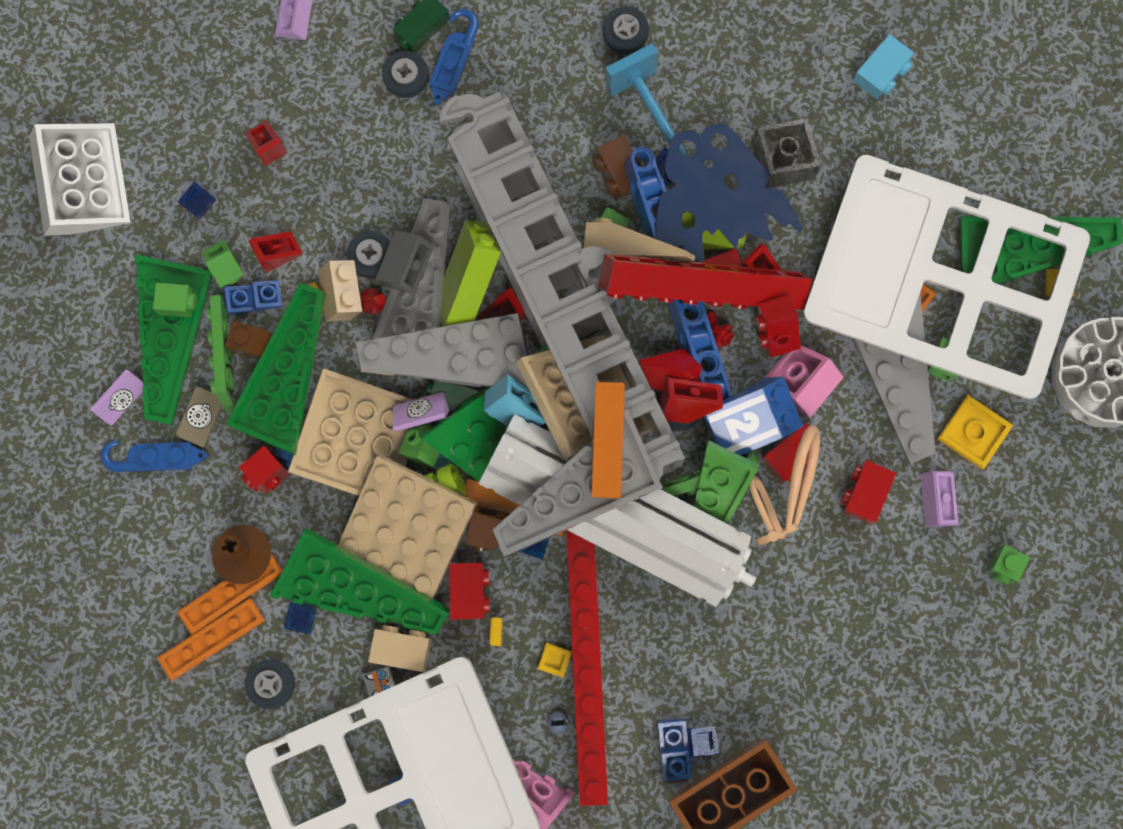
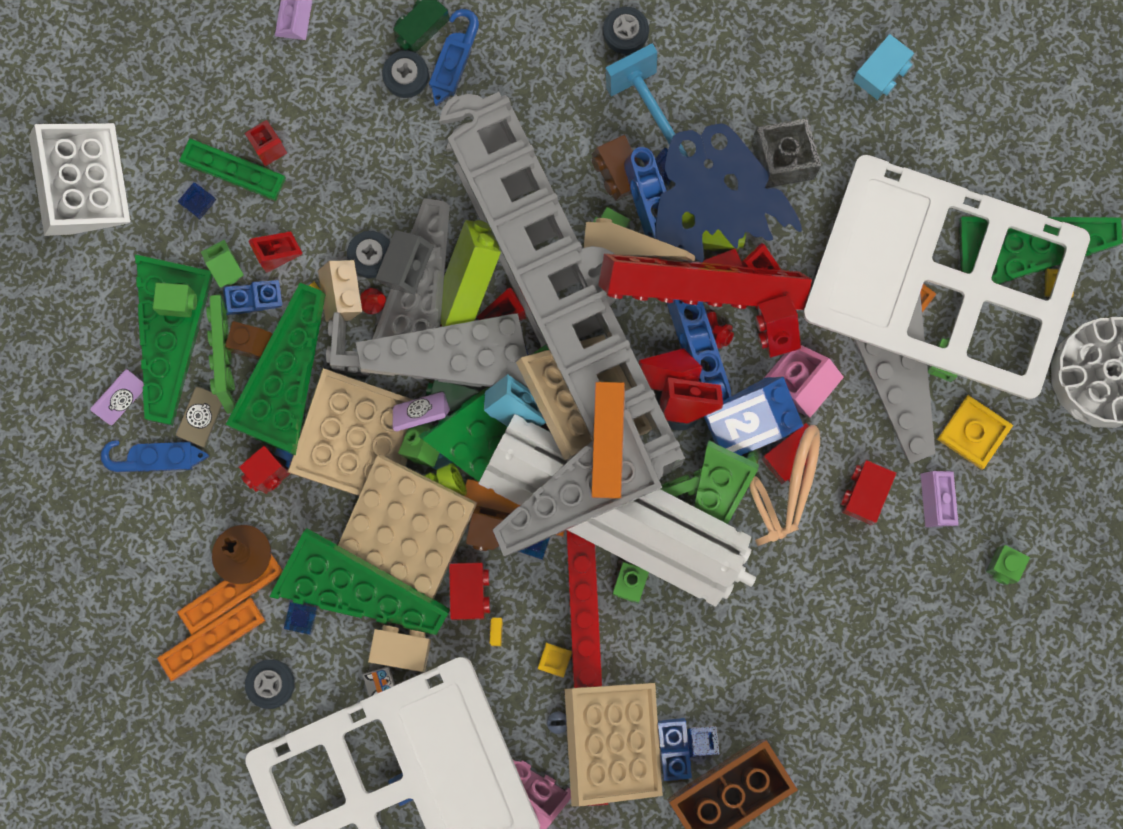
none -> green tile [179,138,286,201]
none -> light grey bracket [326,312,370,377]
none -> tan plate [565,683,663,806]
none -> bright green brick [613,562,649,604]

